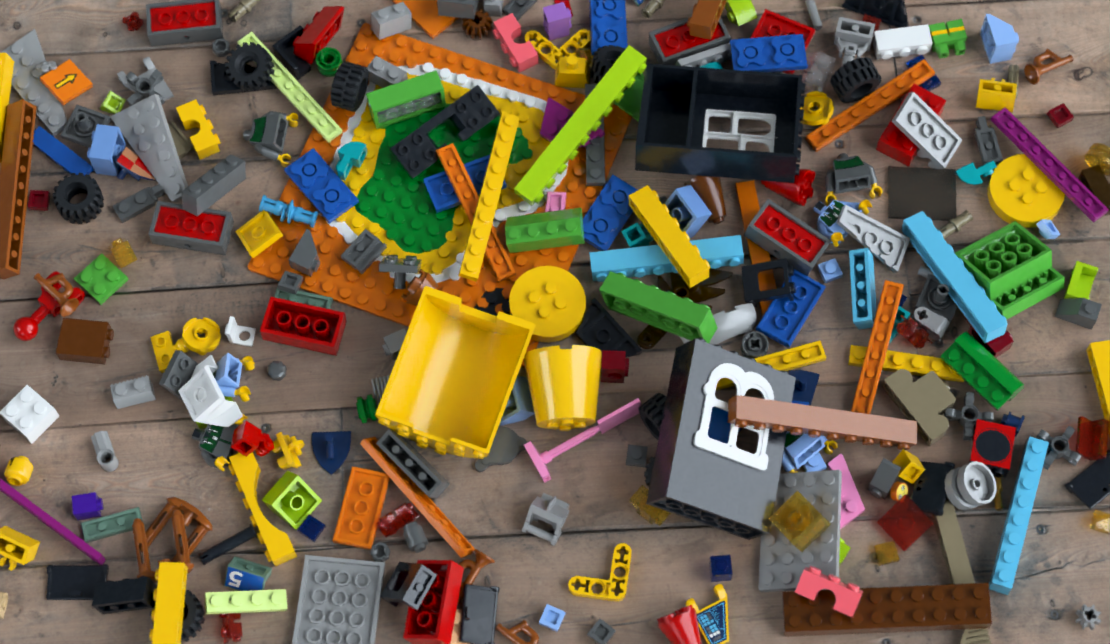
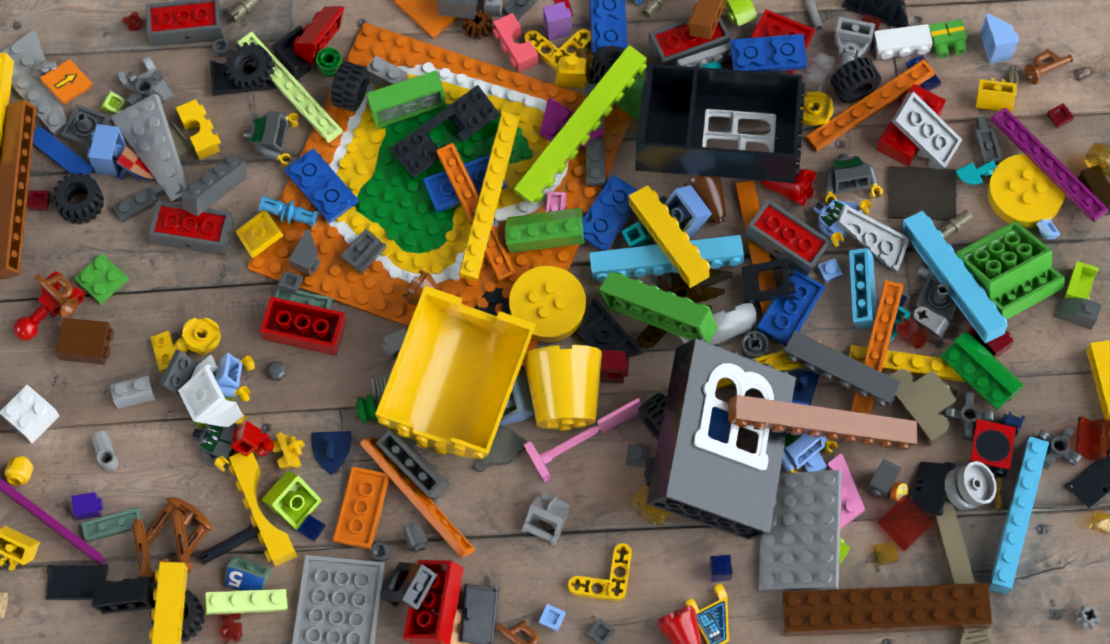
clear yellow brick [108,238,138,268] -> none
white bracket [225,316,256,347] -> none
teal brick [336,142,368,181] -> none
light grey brick [371,2,412,40] -> none
clear red hinge [377,502,420,537] -> none
dark grey plate [379,255,422,289] -> none
dark orange piece [458,549,495,604] -> none
clear yellow brick [769,490,831,552] -> none
coral arch [795,566,863,617] -> none
yellow panel [892,449,925,484] -> none
none -> dark grey brick [784,331,901,407]

